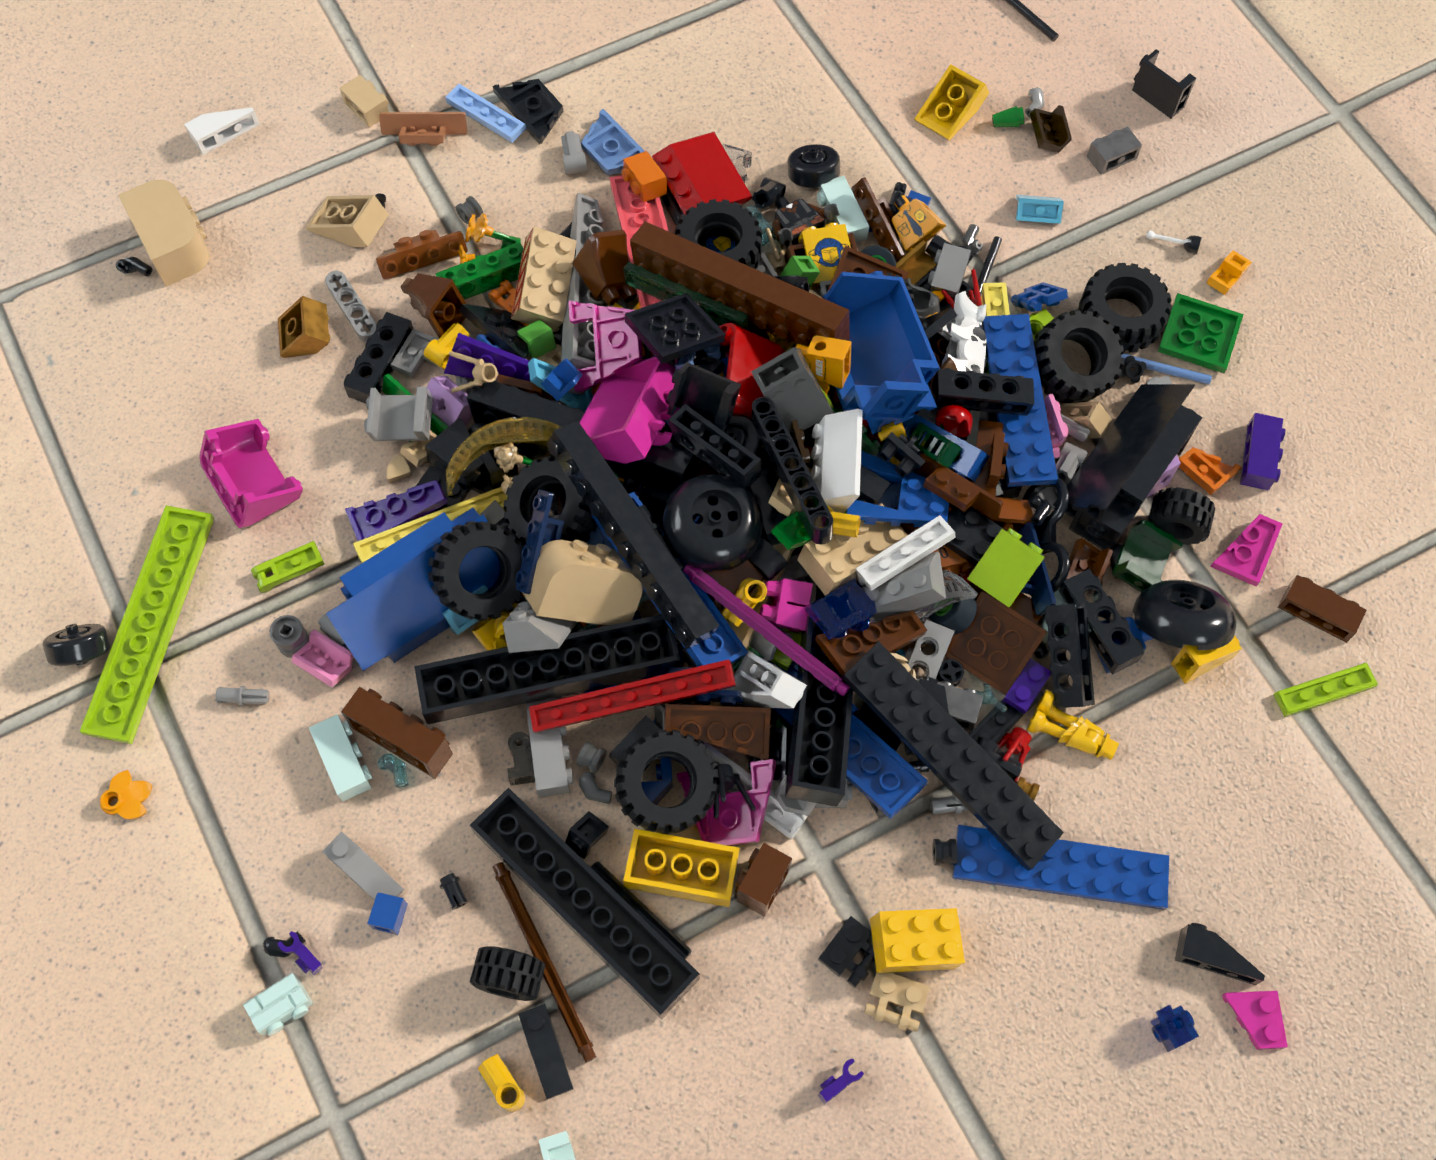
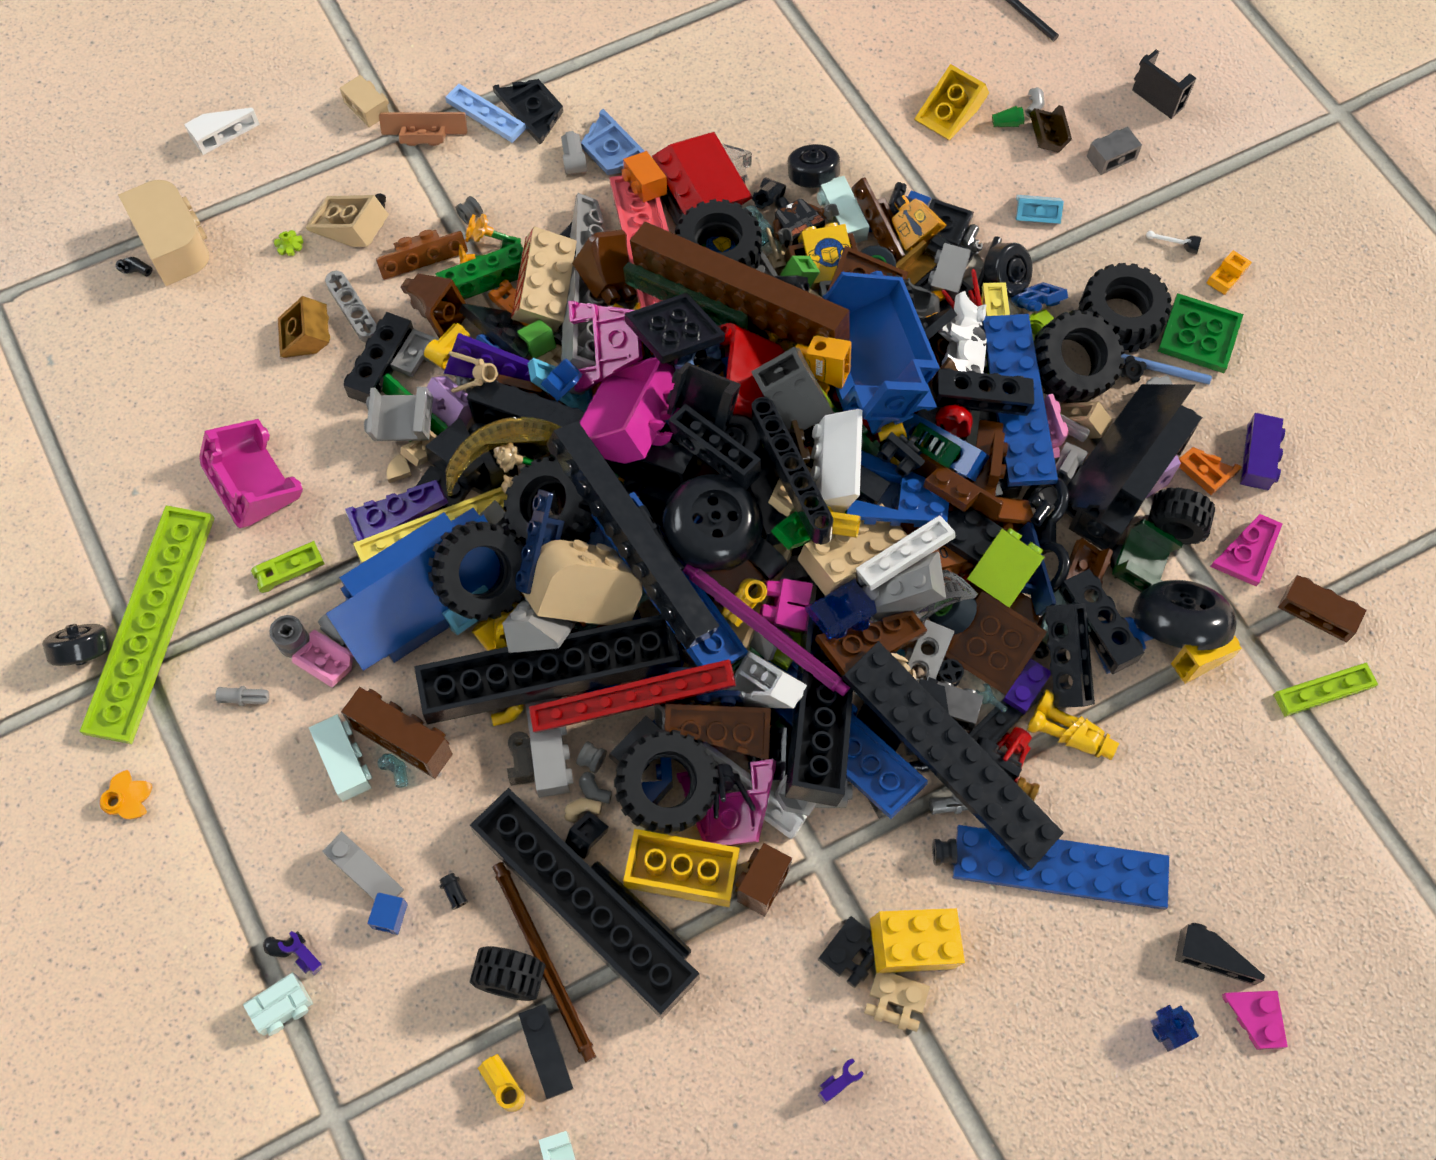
none -> lime plant [274,230,304,256]
none -> yellow arm [491,704,524,727]
none -> tan arm [564,798,602,822]
none -> black plate [929,198,974,246]
none -> black wheel [983,243,1033,298]

